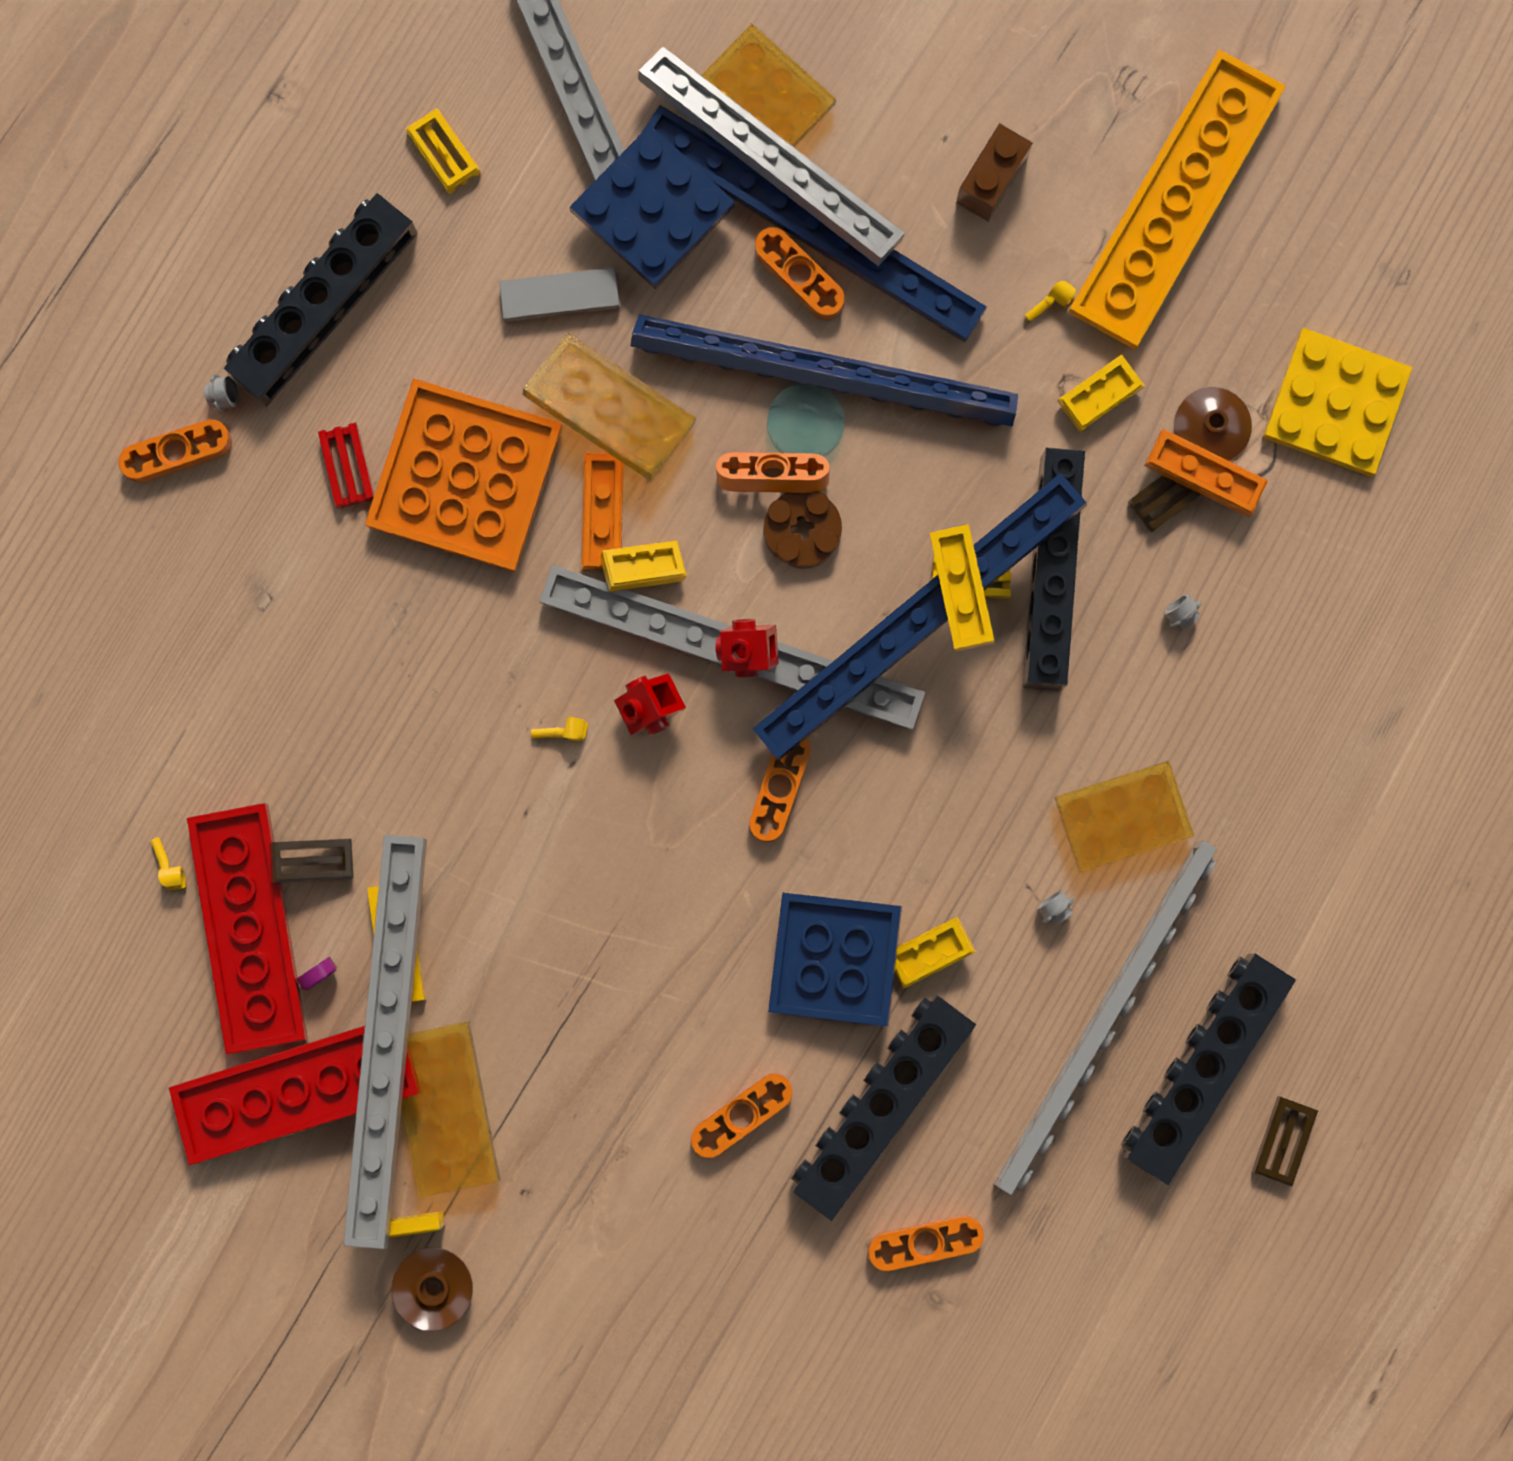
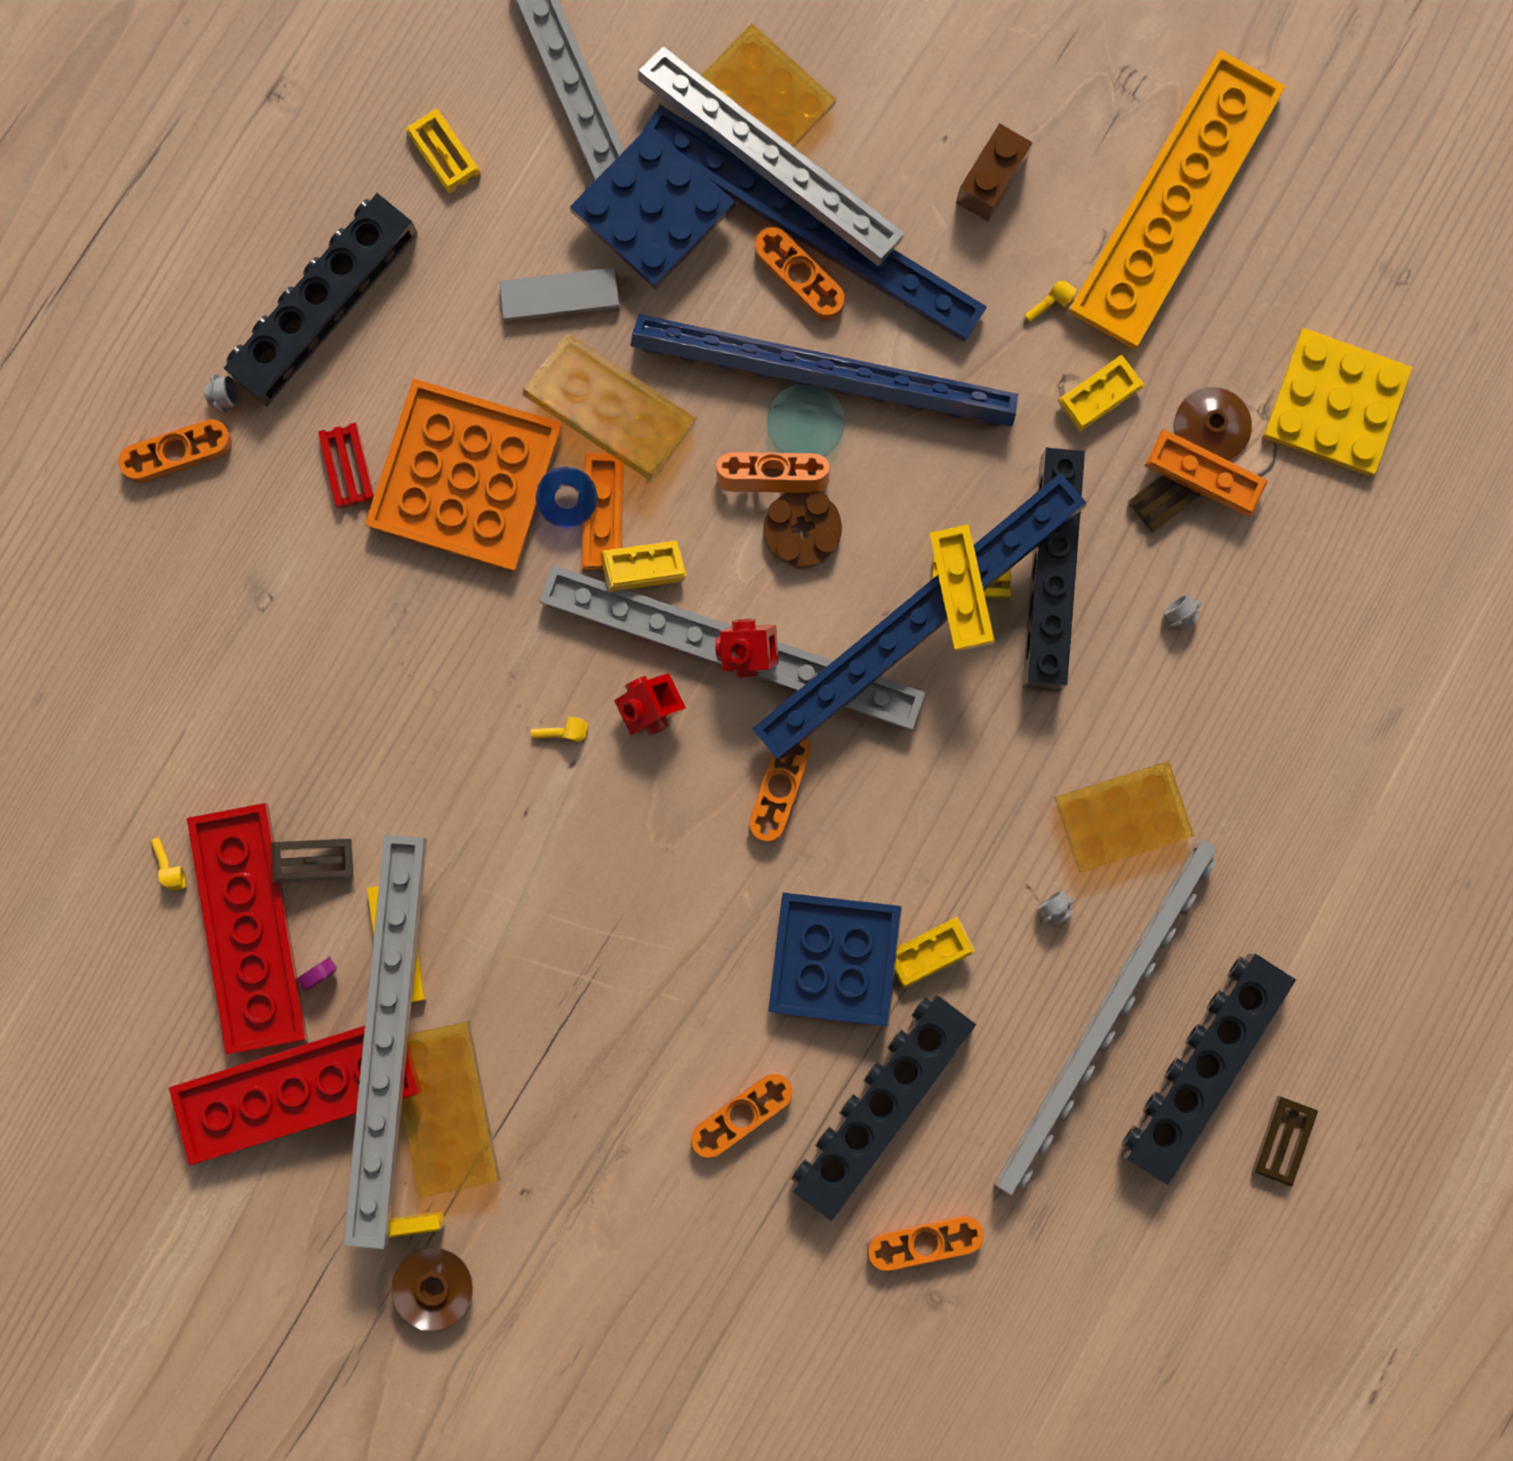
none -> clear blue piece [535,466,598,528]

